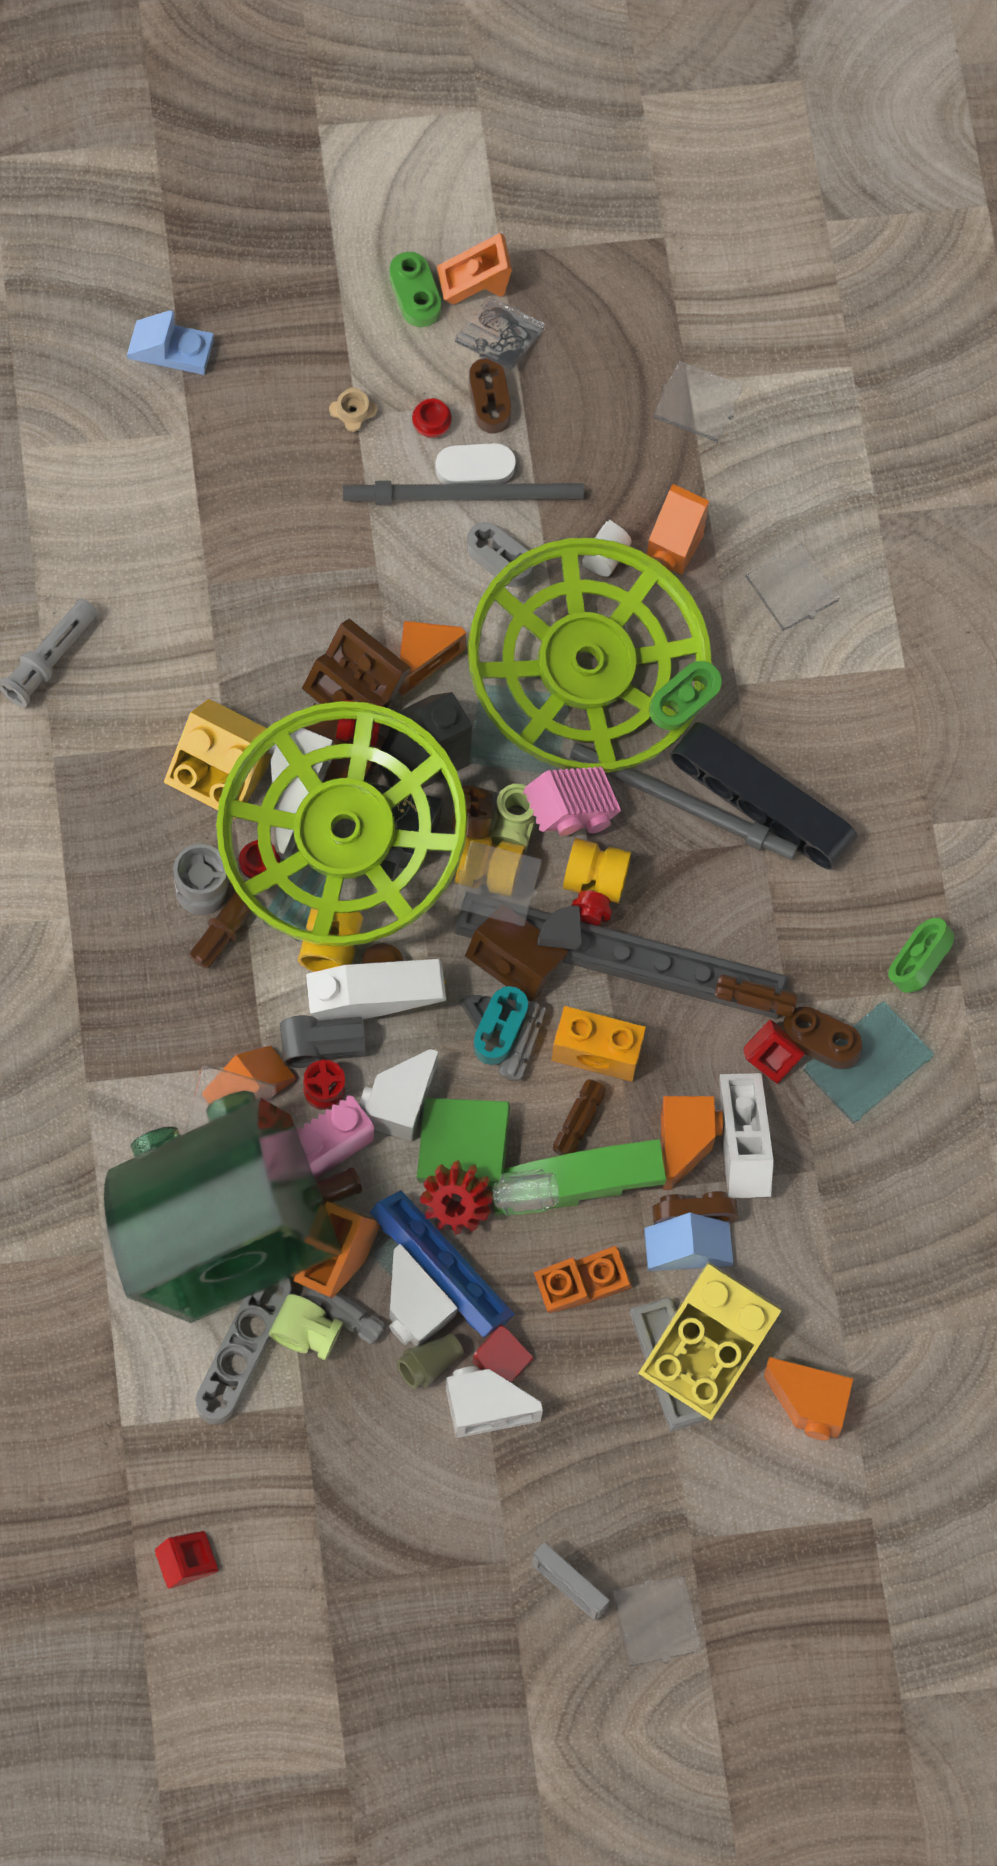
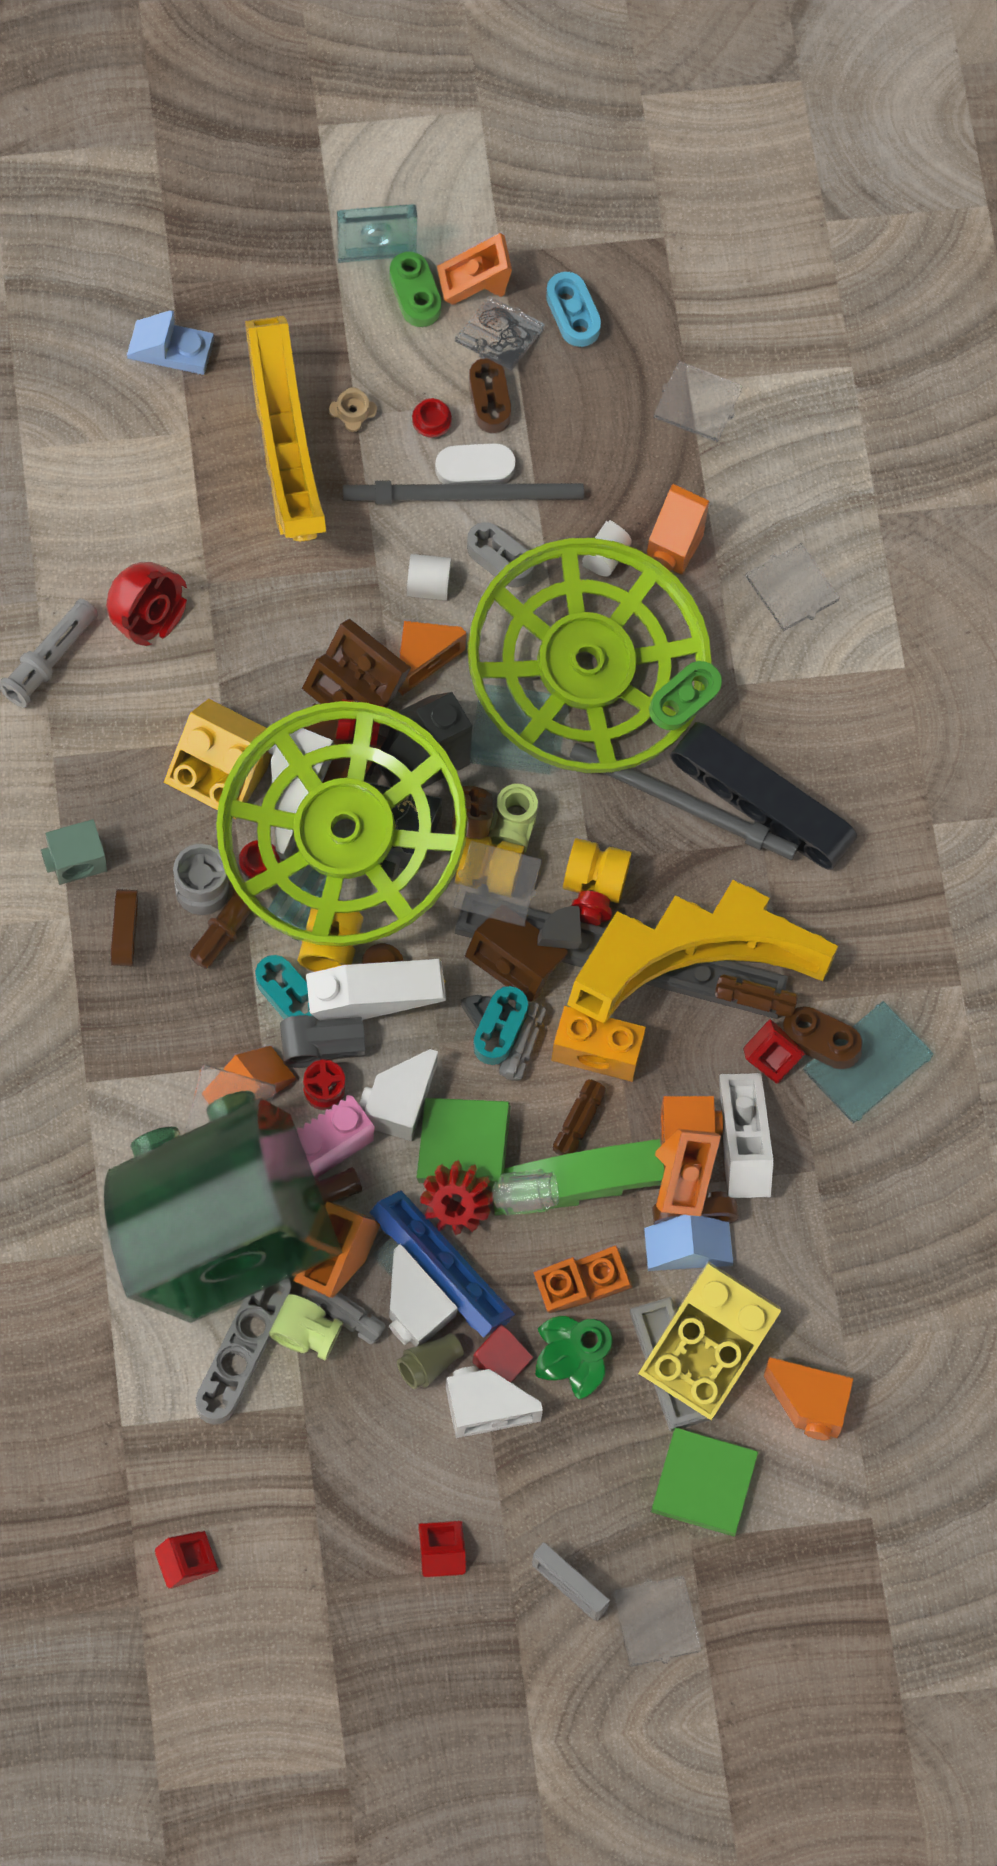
bright pink brick [523,766,621,836] -> none
bright green plate [888,918,955,993] -> none
none -> sand green brick [41,819,107,885]
none -> red cylinder [106,562,187,646]
none -> reddish brown beam [111,889,138,967]
none -> yellow arch [245,316,326,541]
none -> teal beam [255,955,316,1019]
none -> clear light blue tile [337,204,417,263]
none -> white brick [407,554,451,600]
none -> red slope [418,1521,466,1577]
none -> green plate [535,1316,613,1399]
none -> medium azure plate [546,272,601,347]
none -> yellow arch [567,880,838,1024]
none -> bright green tile [651,1427,758,1537]
none -> orange slope [655,1129,721,1216]

